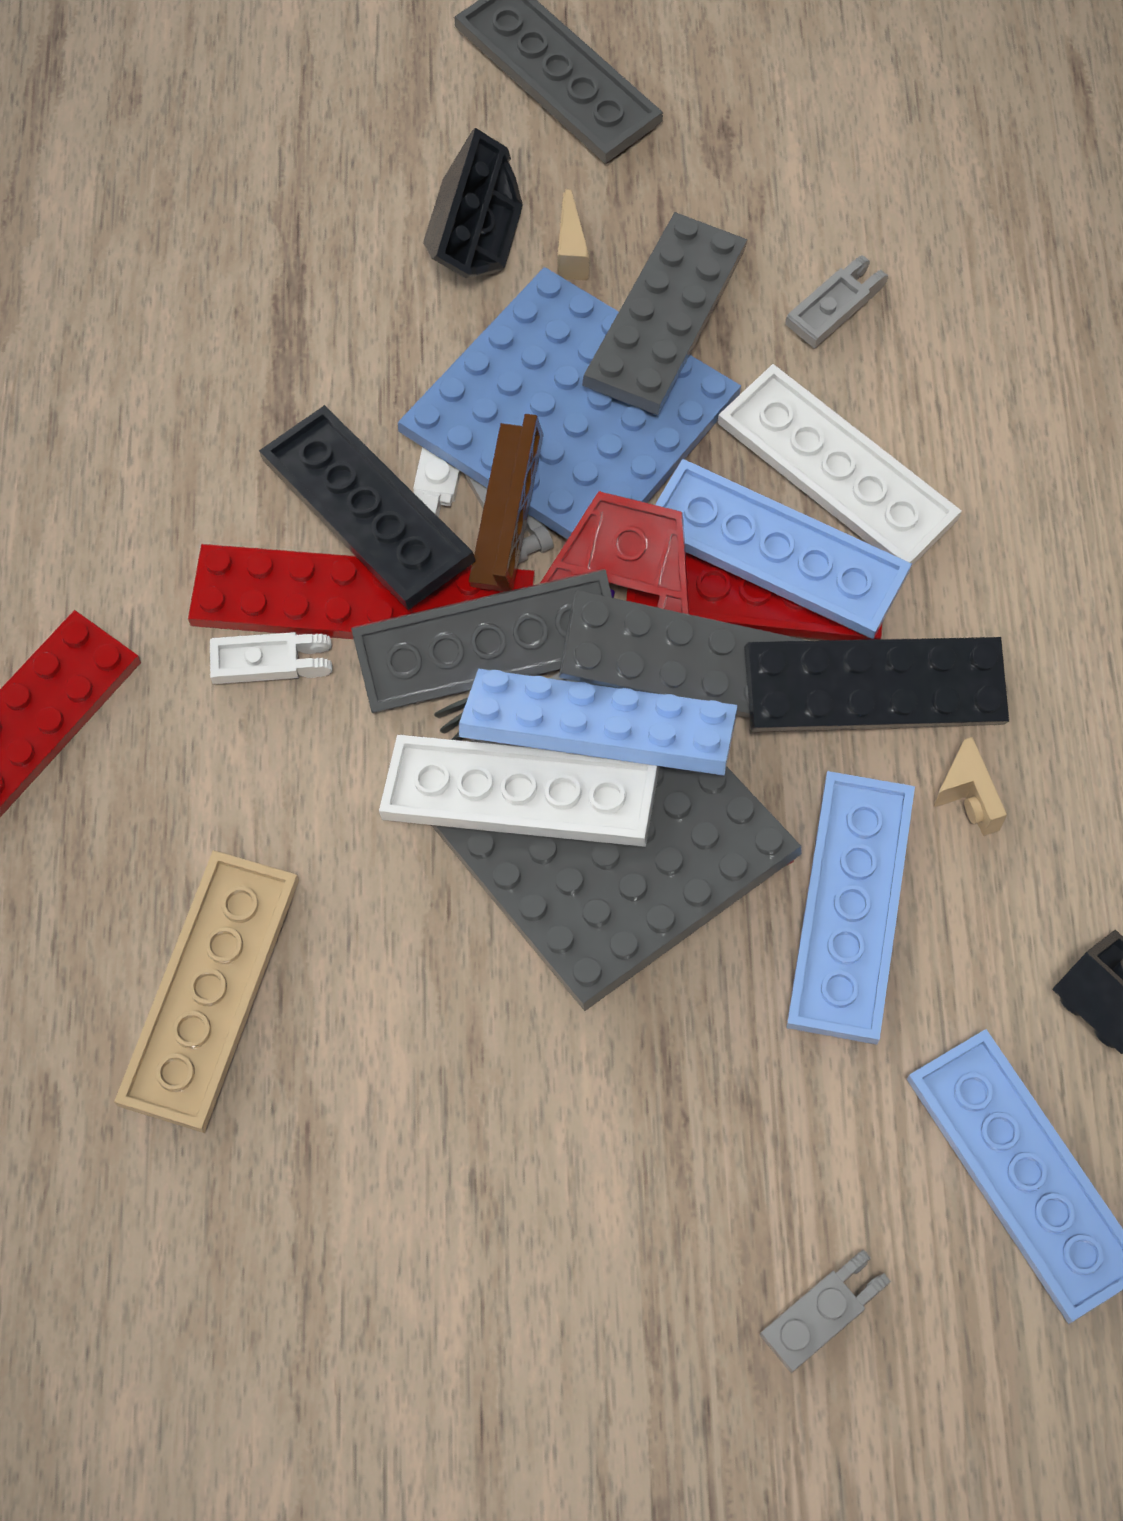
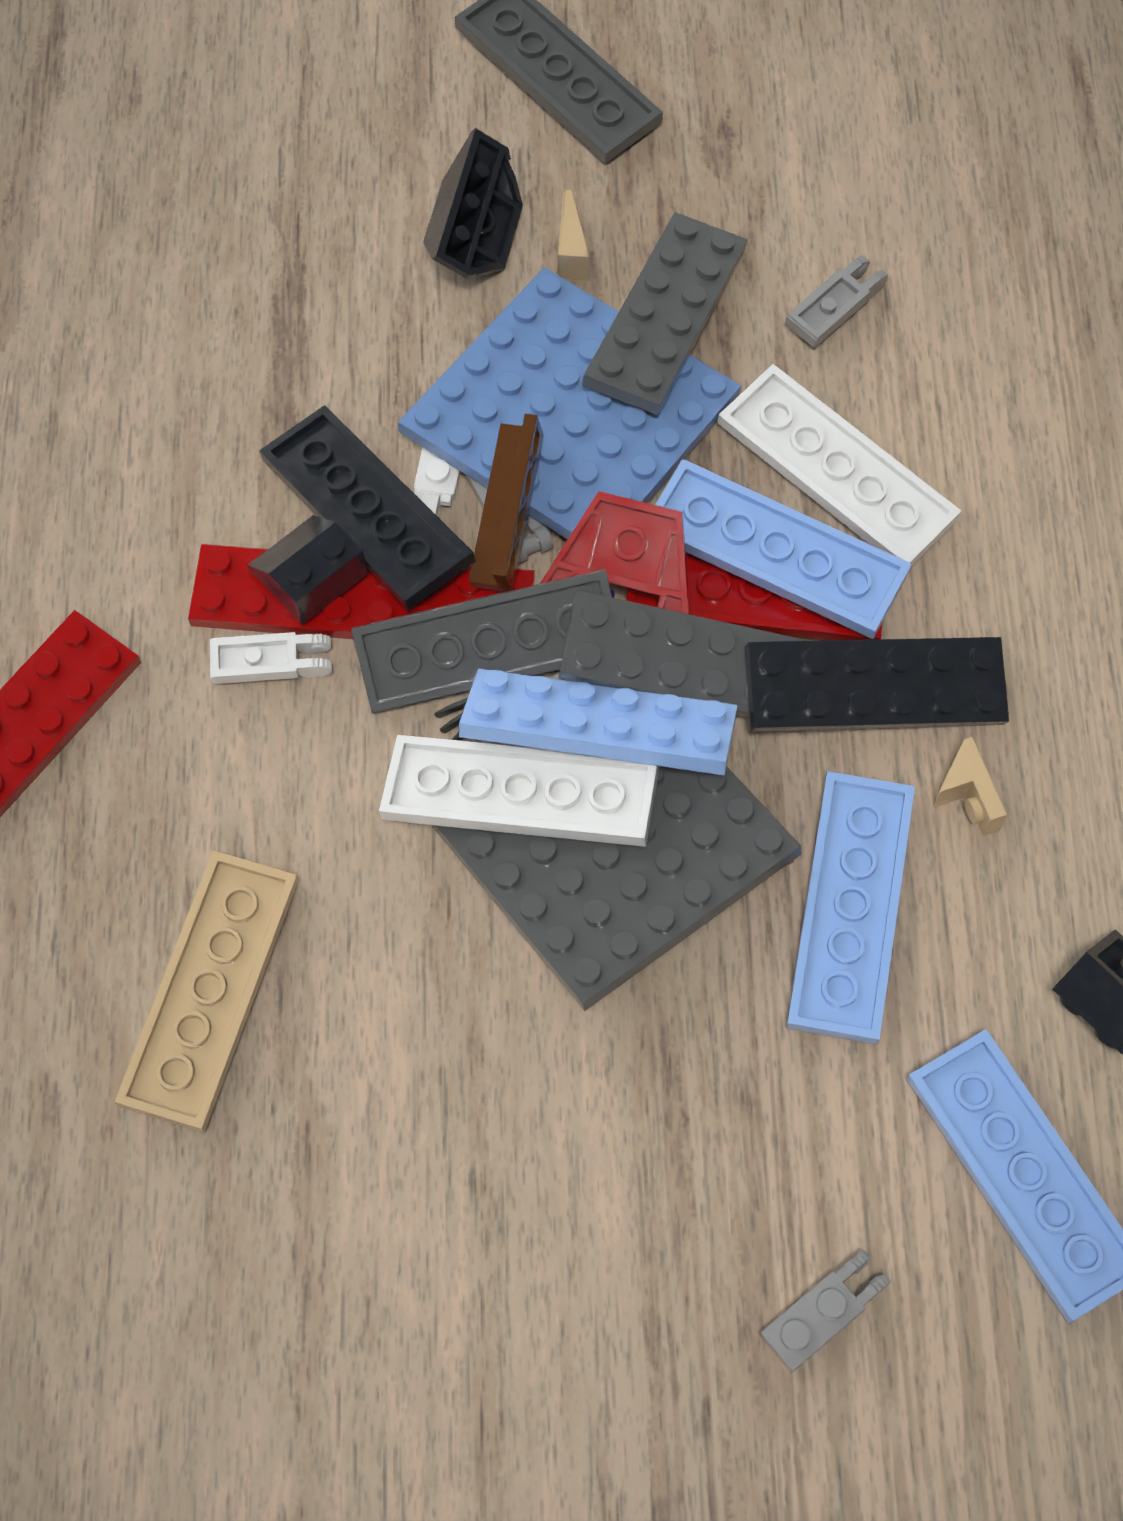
none -> black slope [247,515,368,625]

